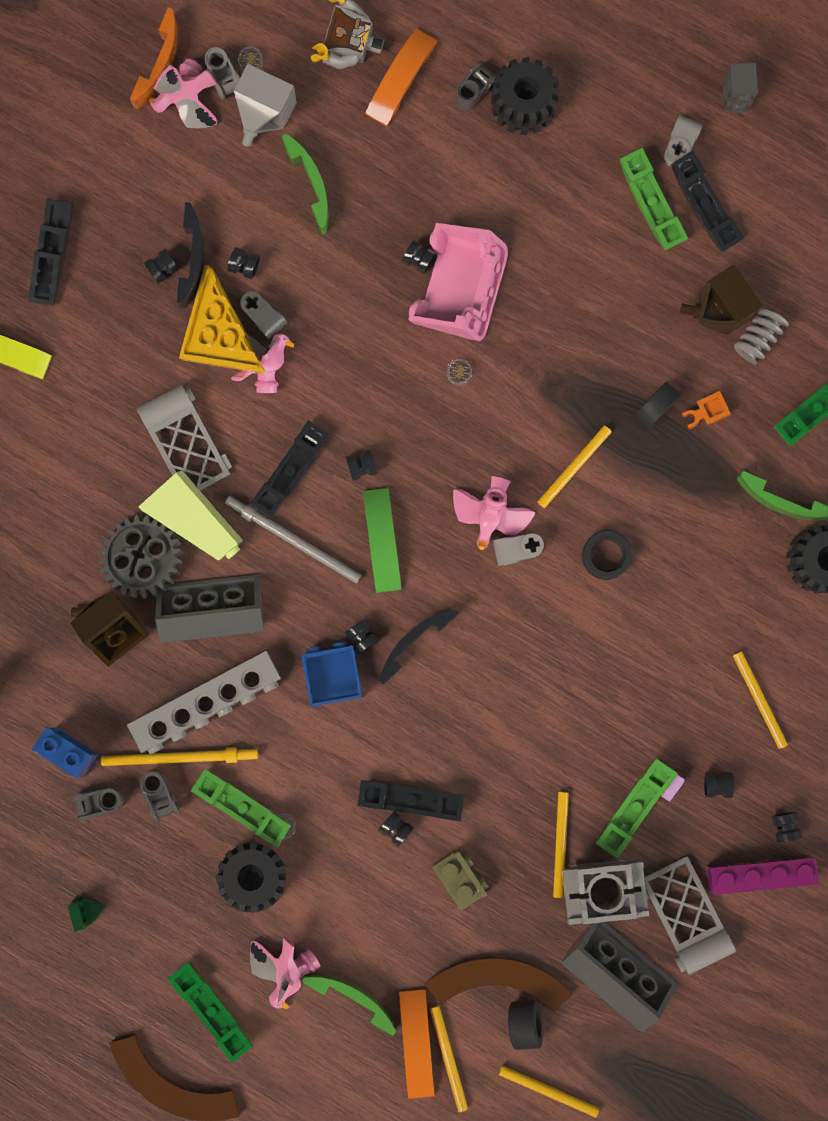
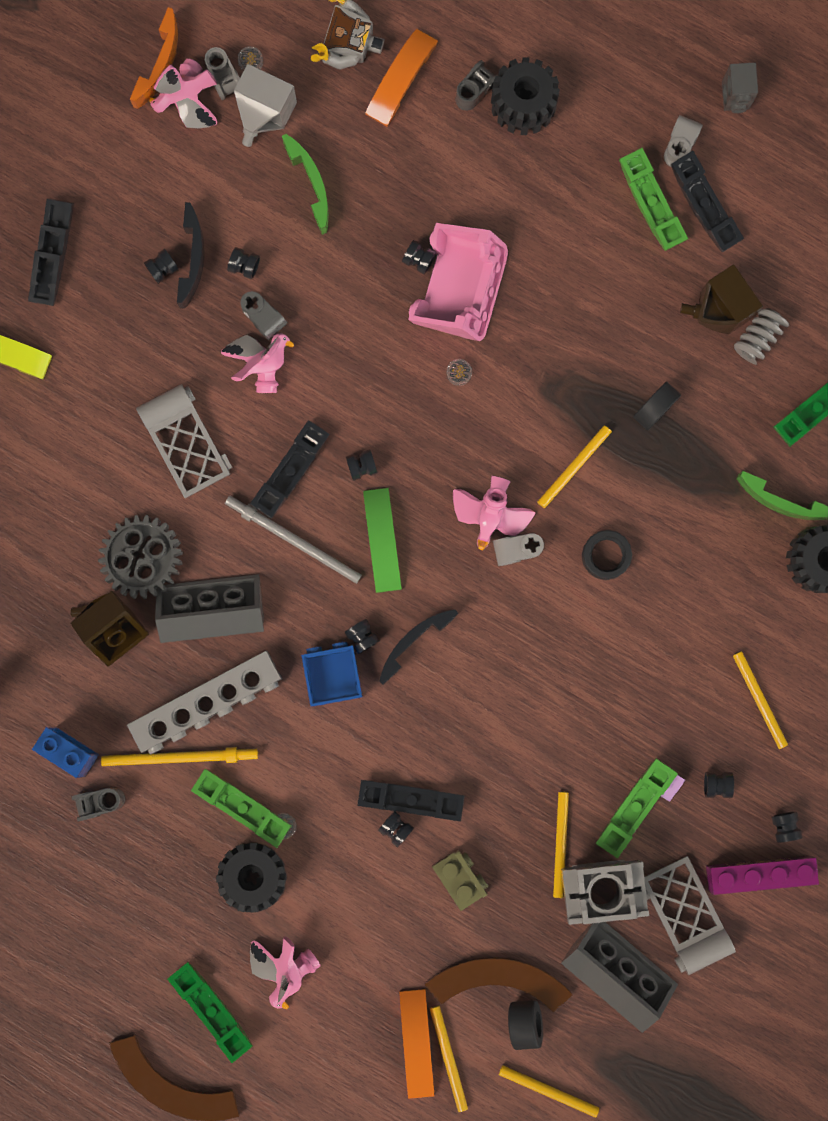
dark green tile [67,898,104,932] -> none
yellowish green slope [138,471,243,560] -> none
dark grey piece [140,770,180,823] -> none
yellow tile [179,265,265,374] -> none
bright green slope [302,974,396,1036] -> none
orange plate [682,391,731,430] -> none

